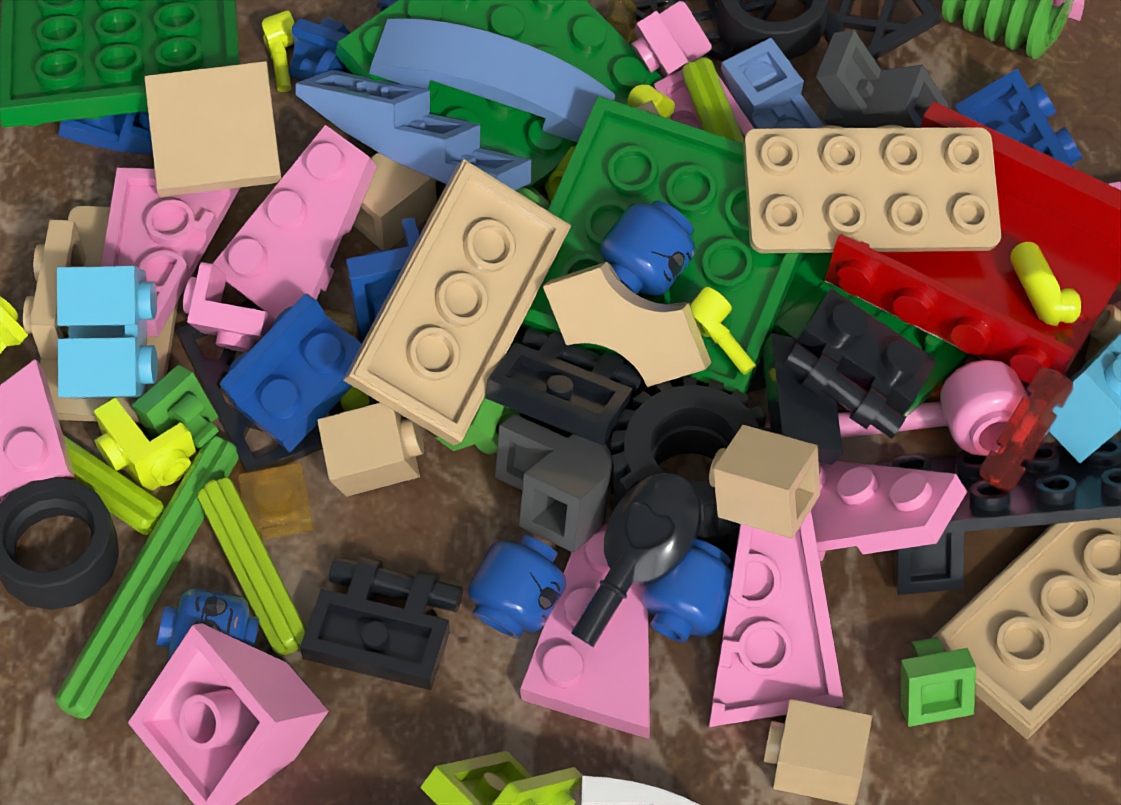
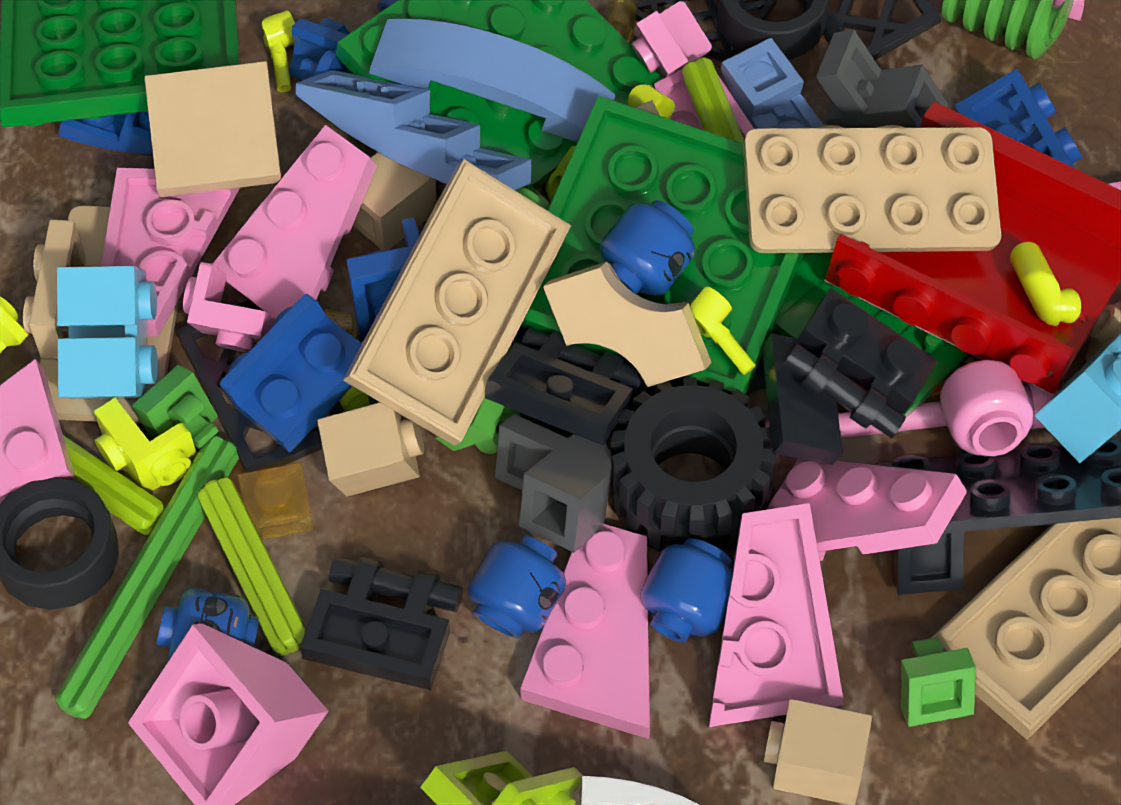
black piece [571,473,701,648] -> none
tan brick [709,425,821,539] -> none
clear red axle [979,367,1074,492] -> none

